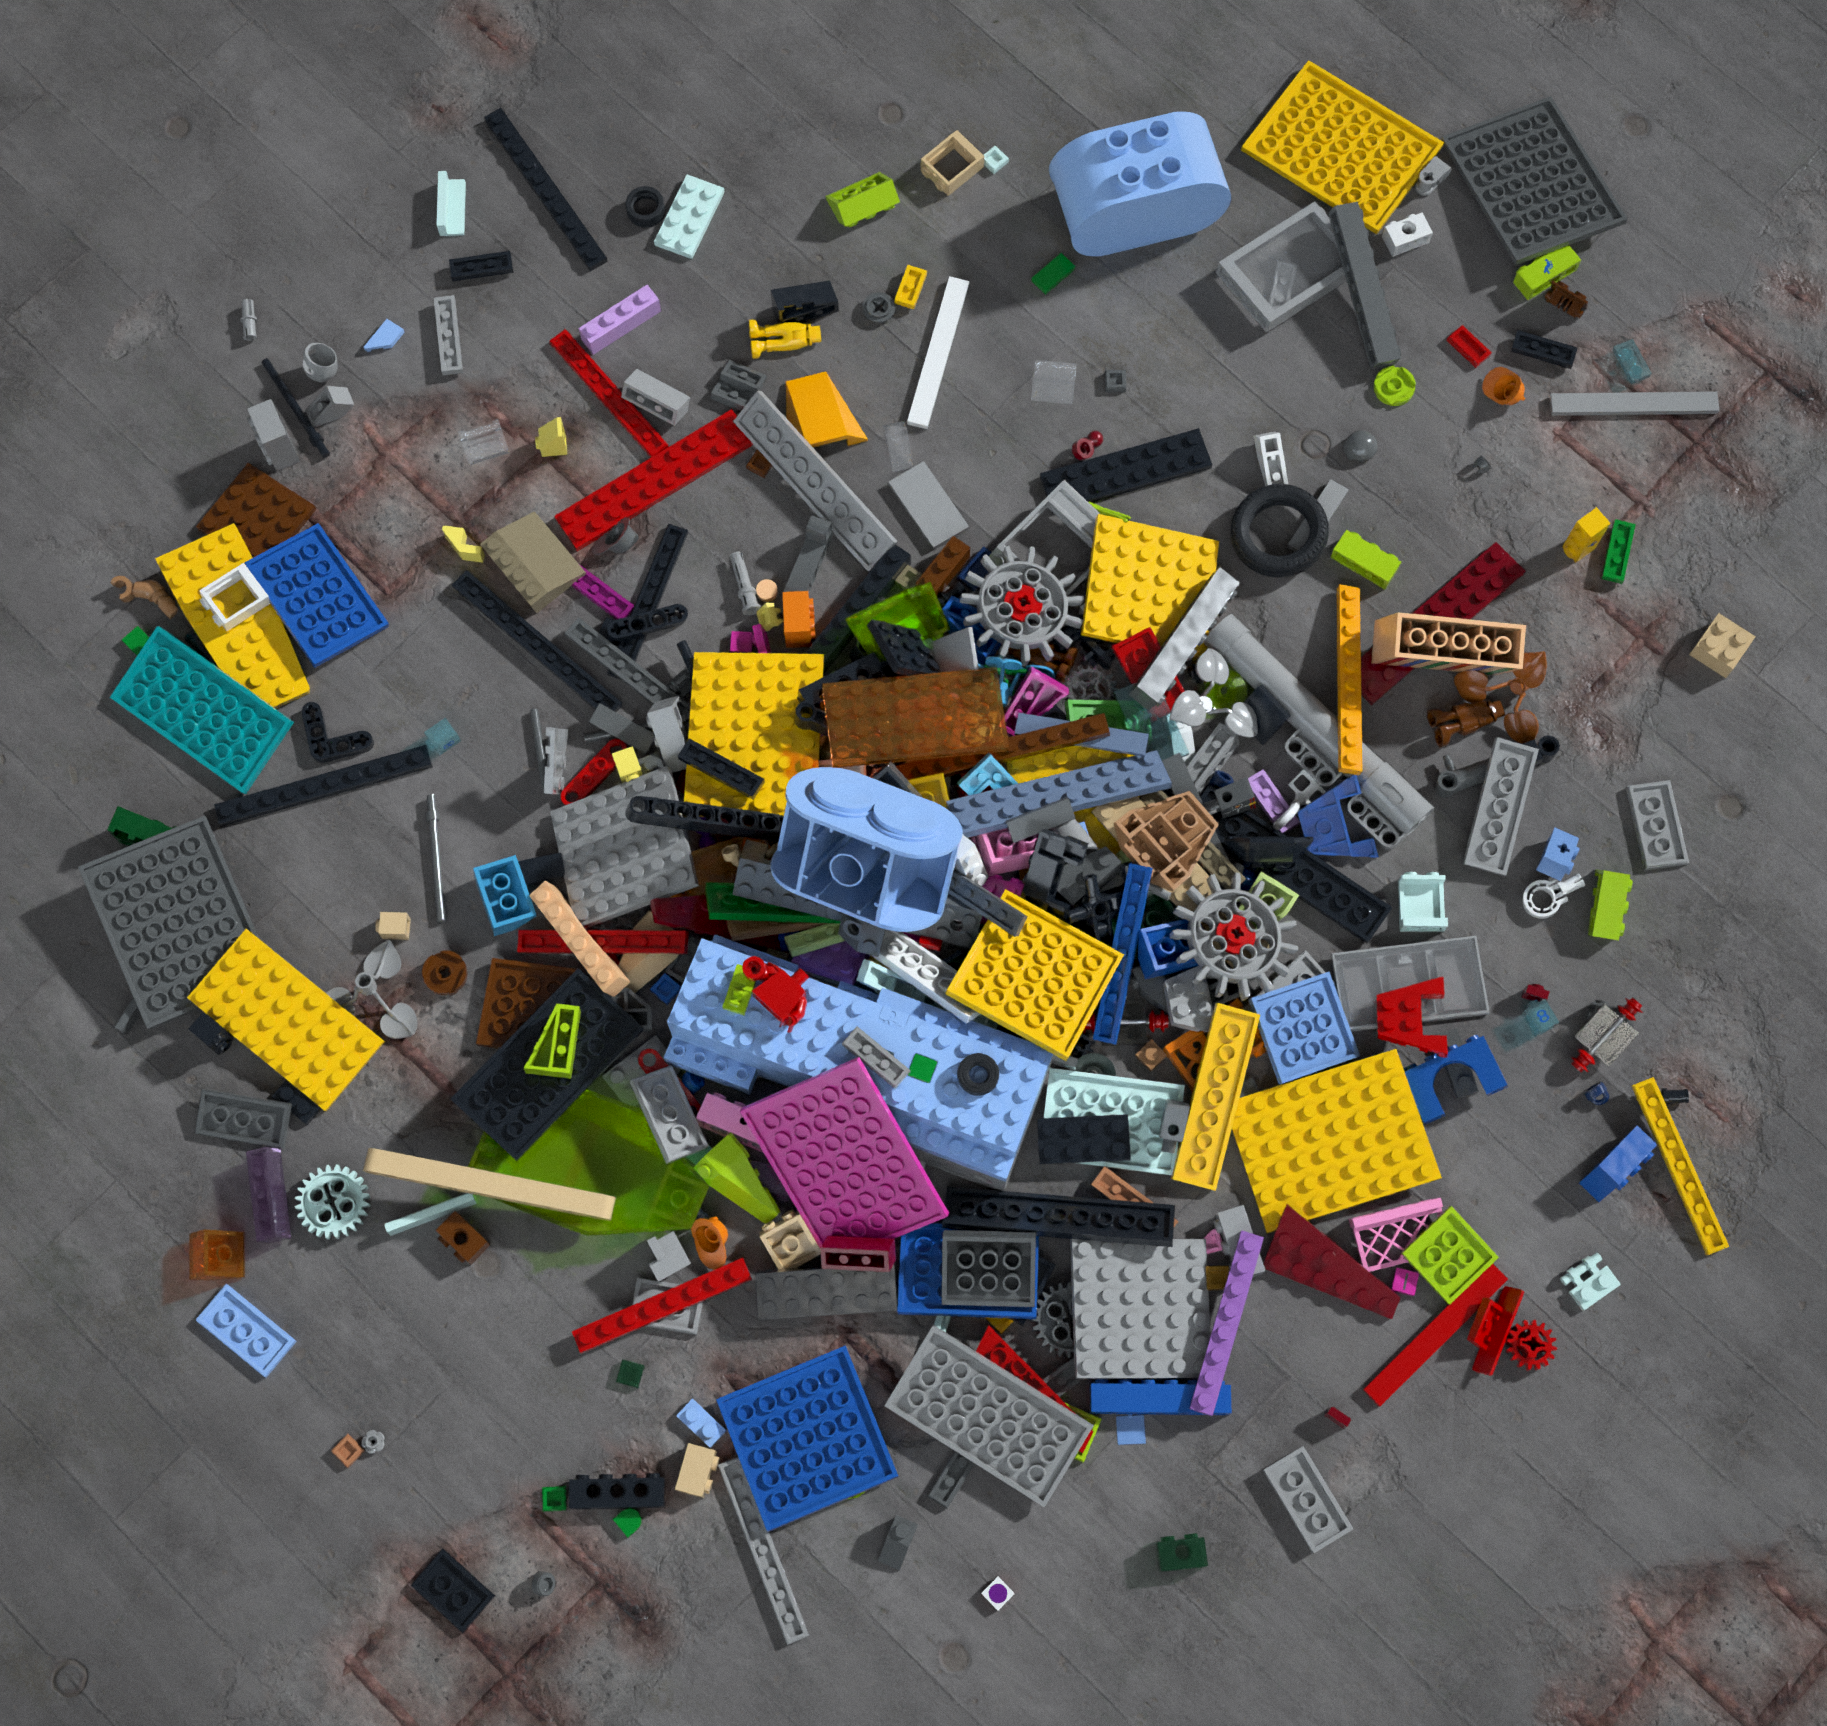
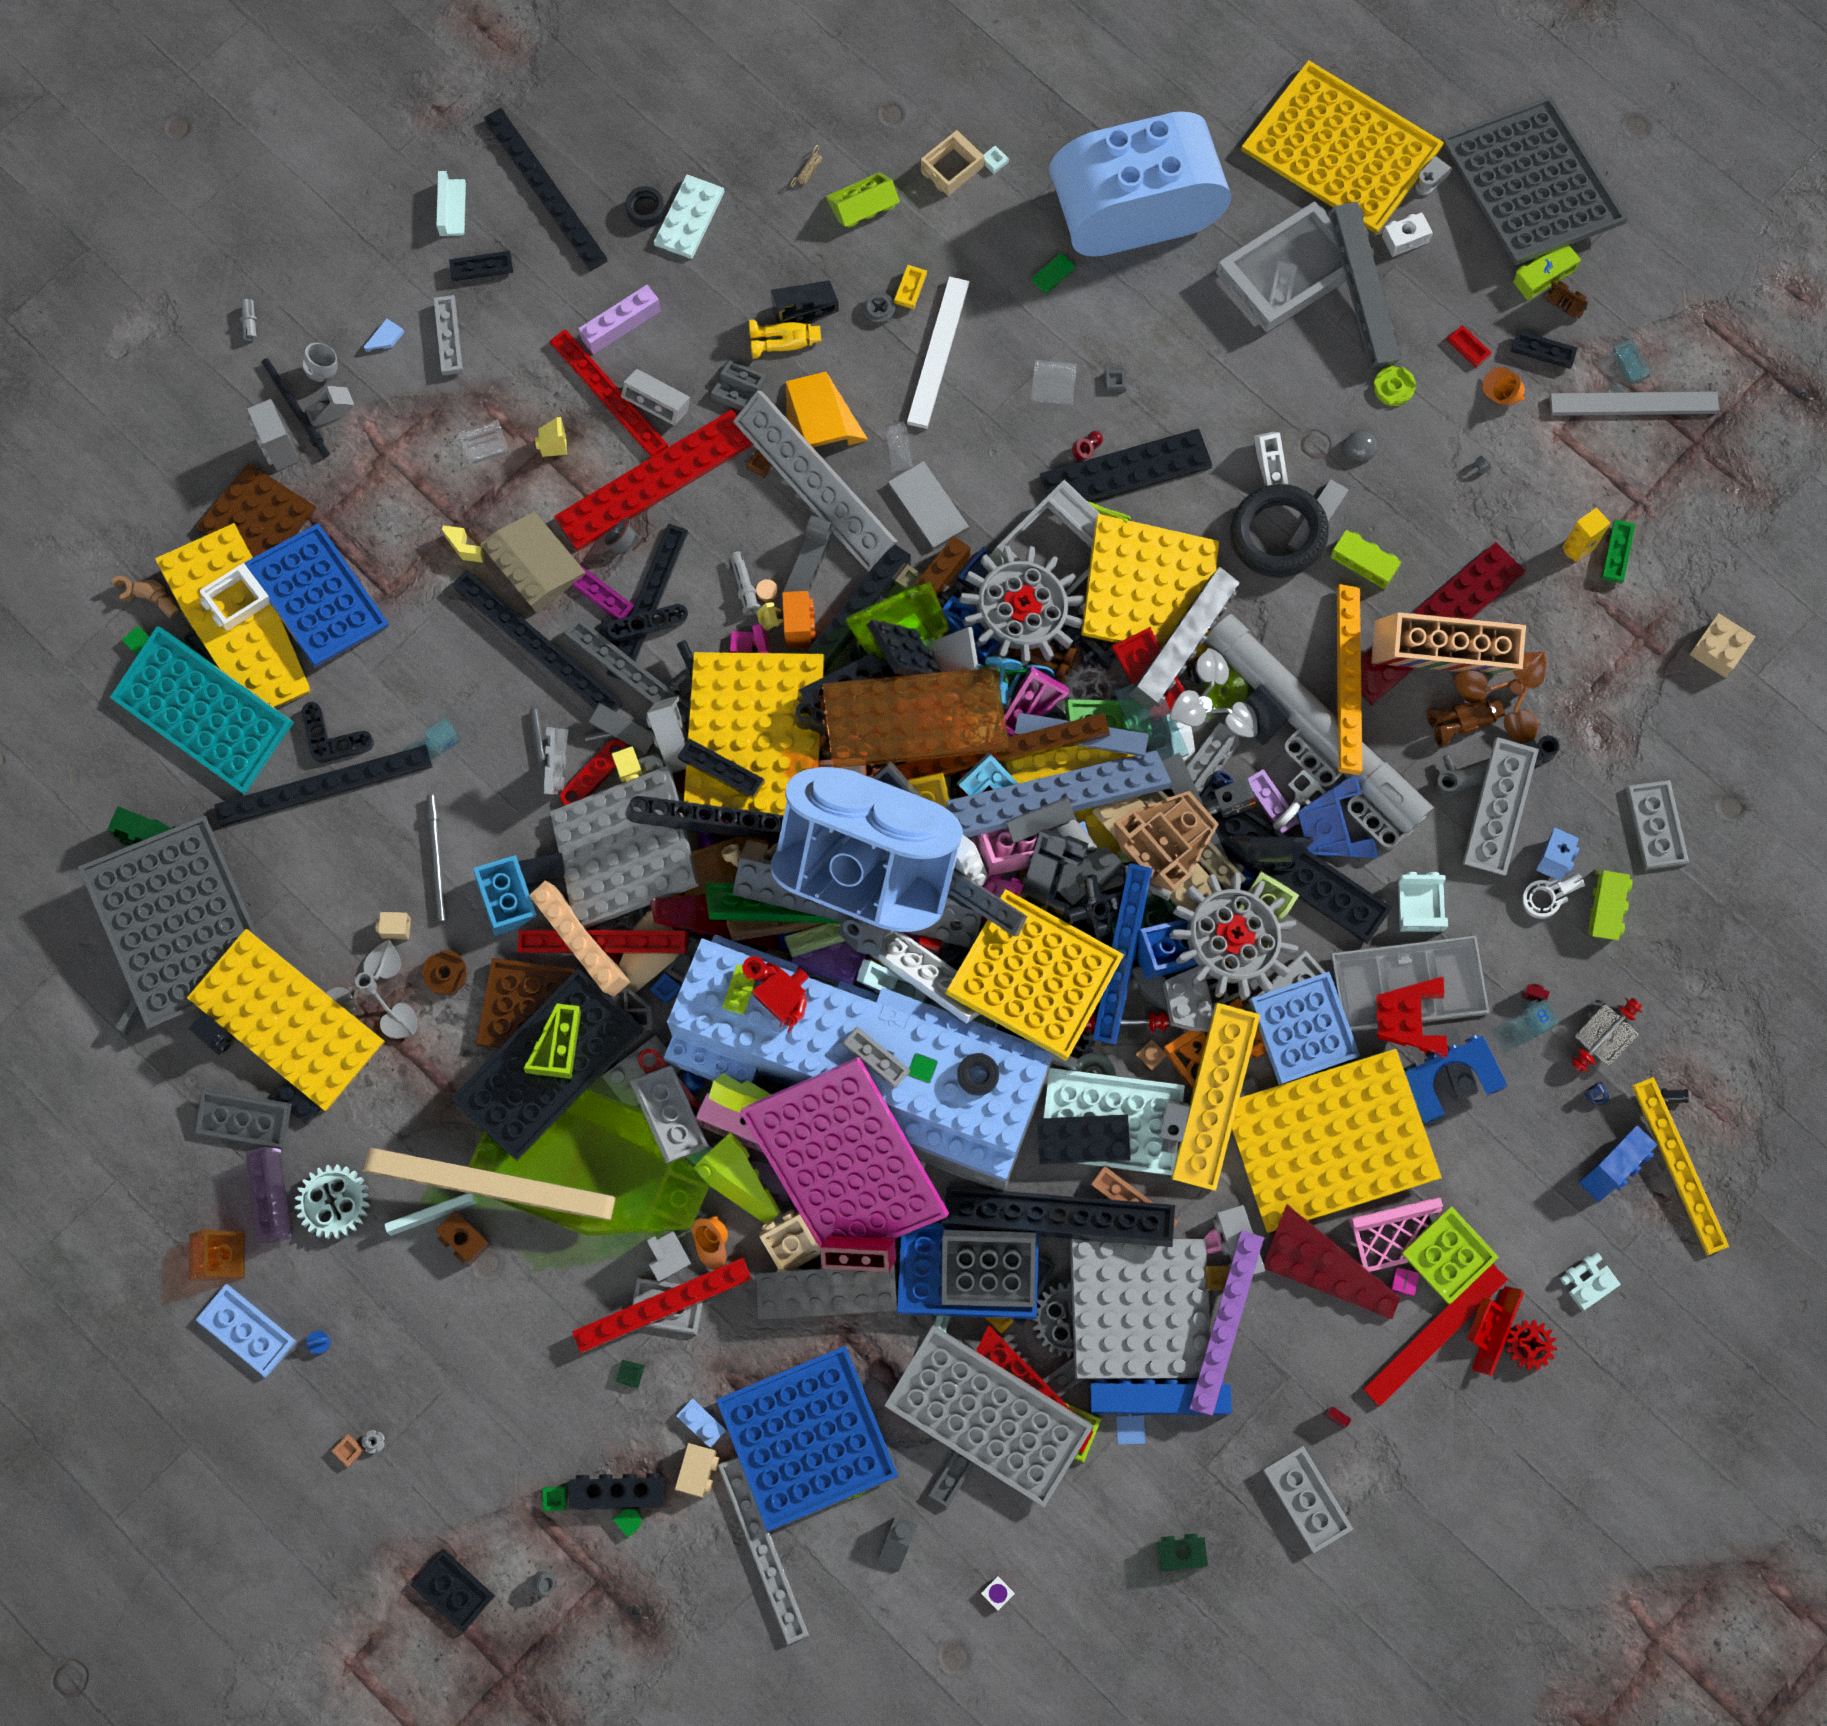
none -> blue tile [306,1331,331,1355]
none -> neon yellow slope [709,1073,771,1113]
none -> tan piece [790,145,822,187]

